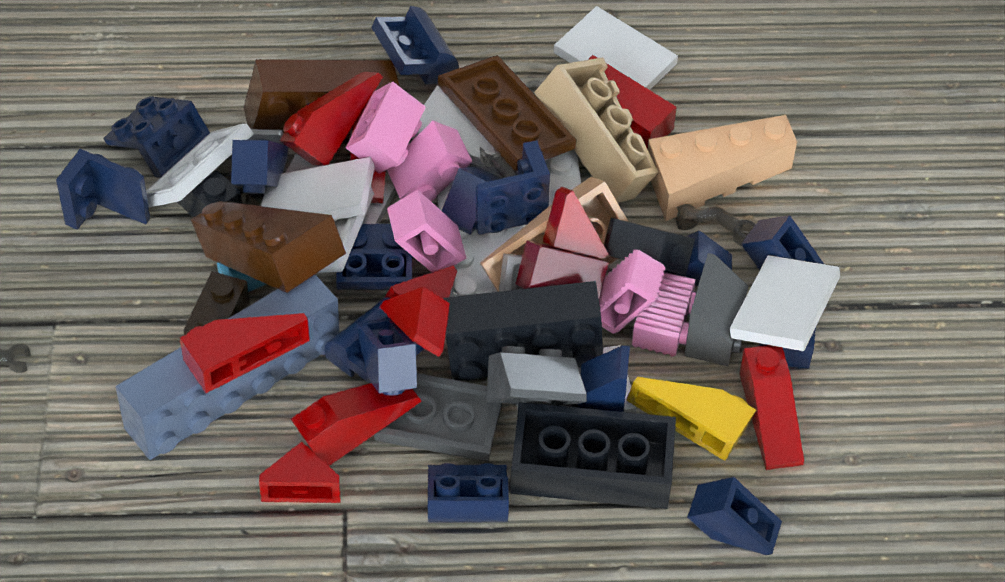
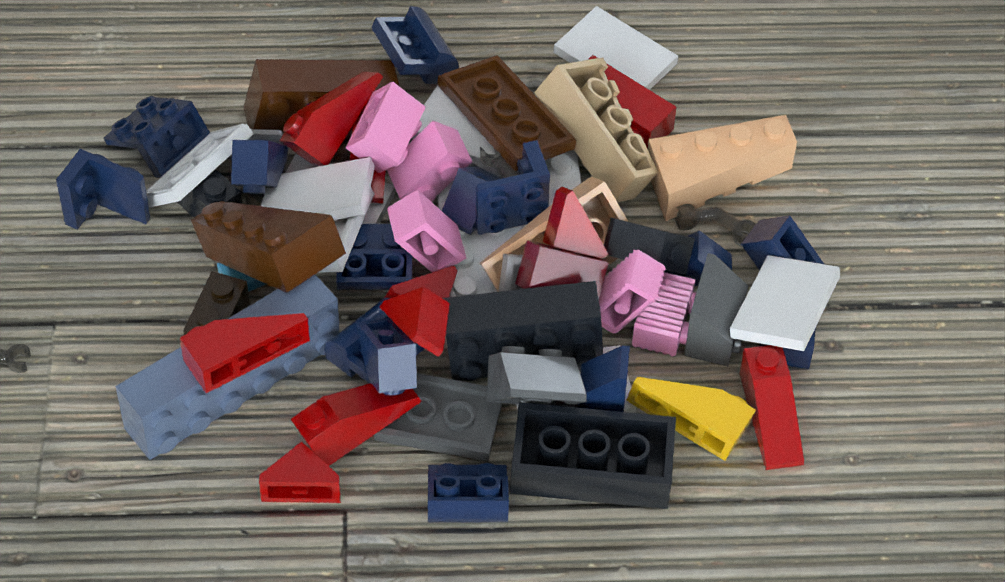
dark blue slope [687,477,782,555] -> none

